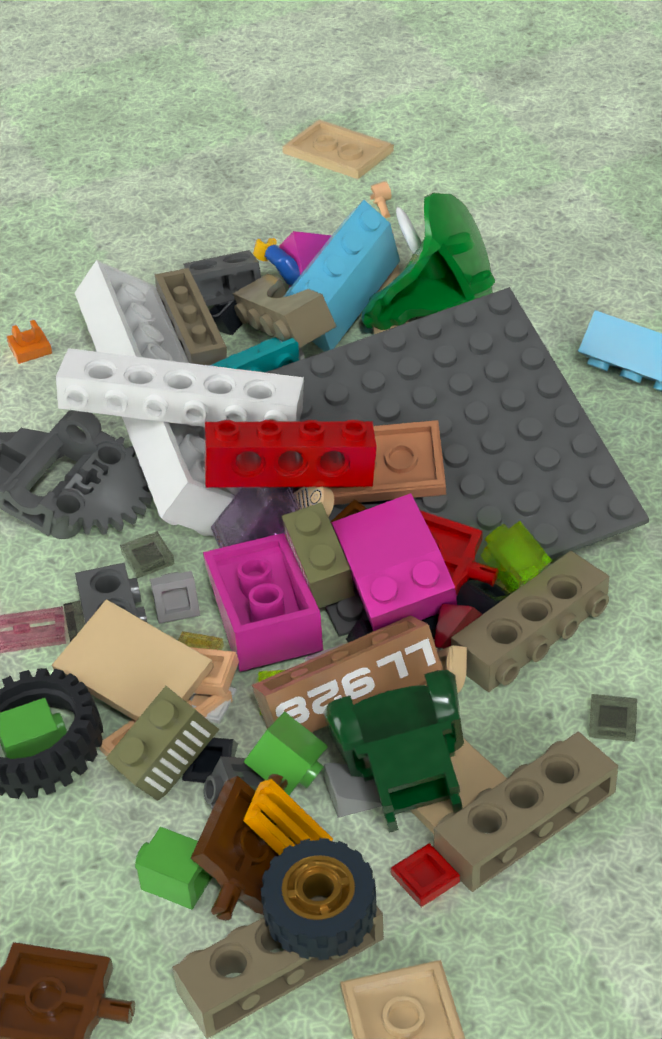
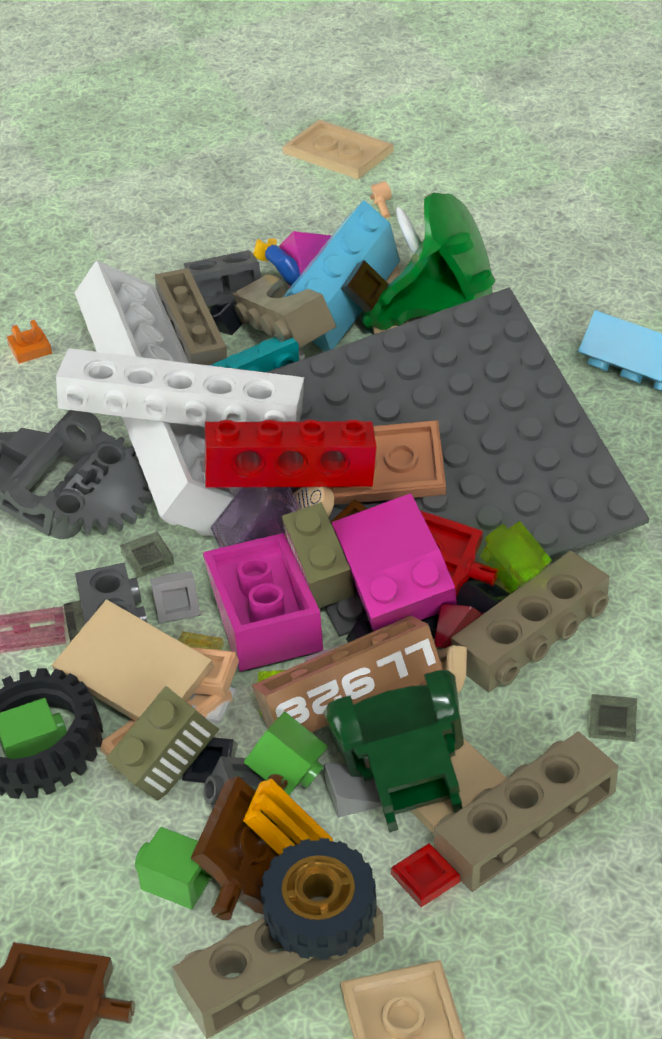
none -> dark brown tile [341,260,389,313]

